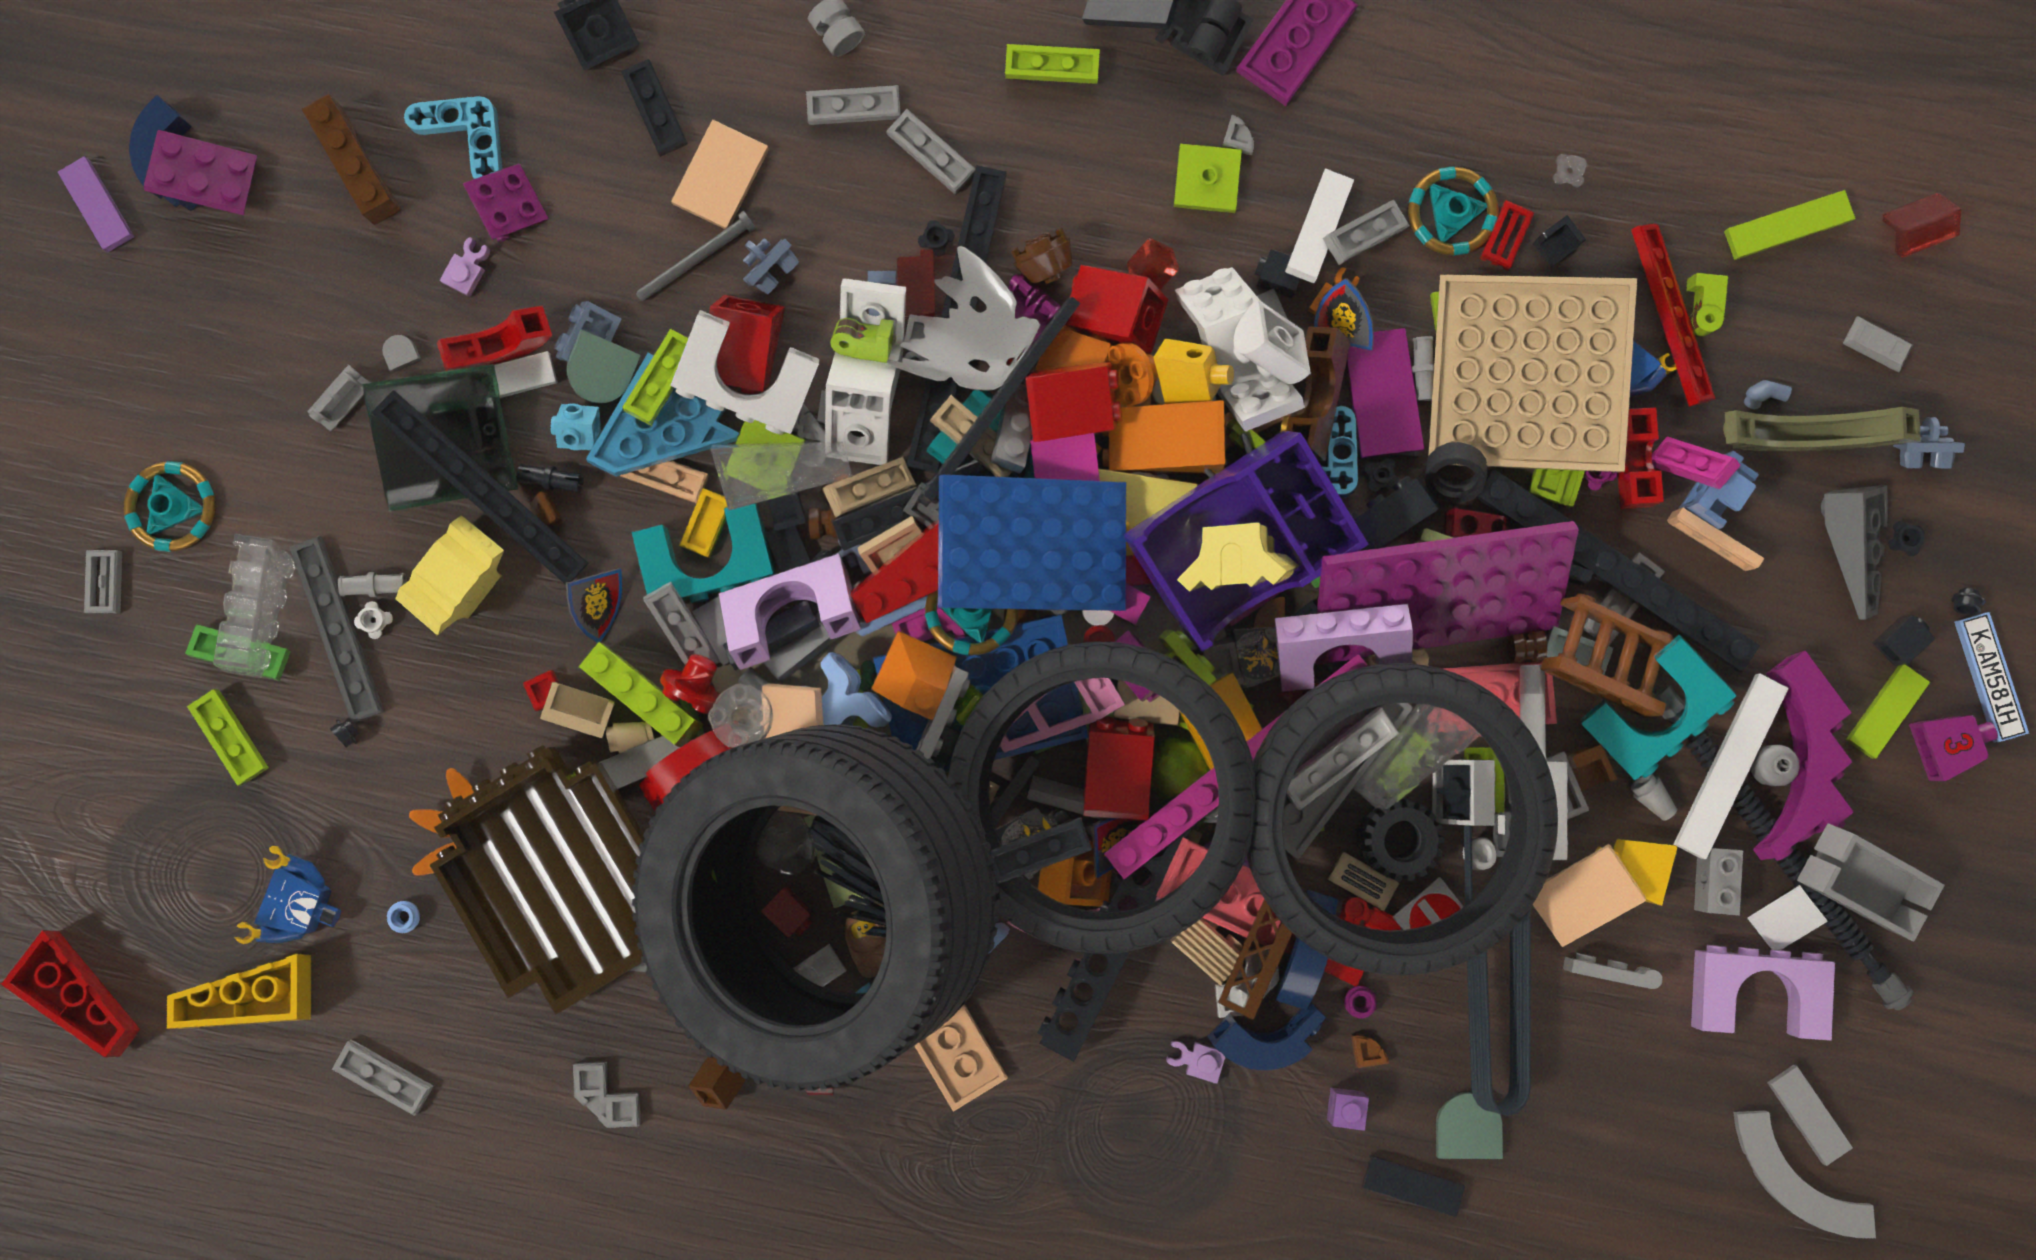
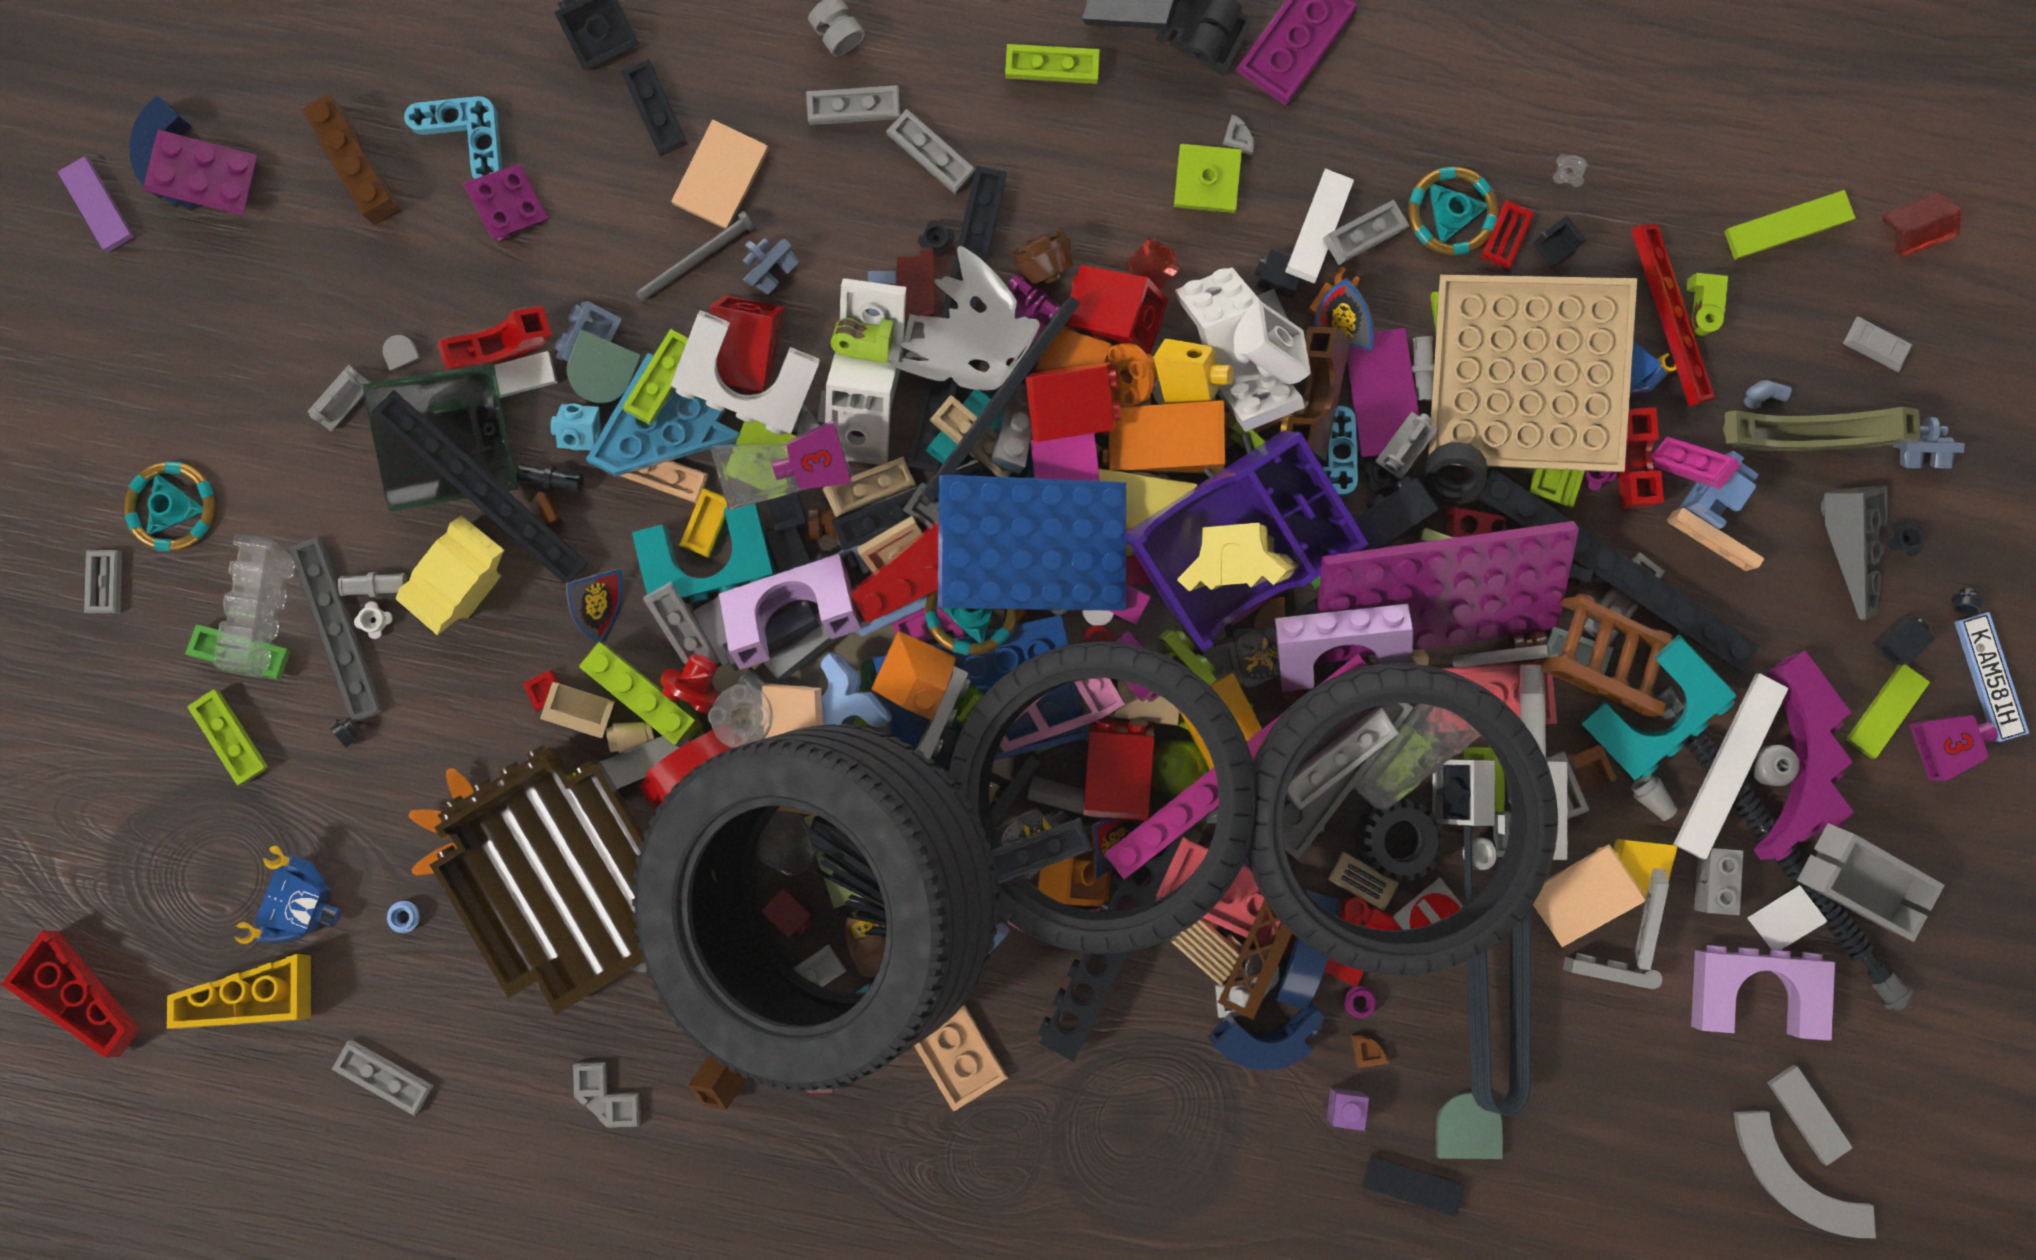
lavender plate [439,237,490,297] -> none
lavender plate [1166,1040,1225,1083] -> none
none -> magenta torso [771,420,852,489]
none -> light grey hinge [1375,412,1438,480]
none -> light grey bar [1452,645,1550,668]
none -> light grey tile [1635,868,1669,970]

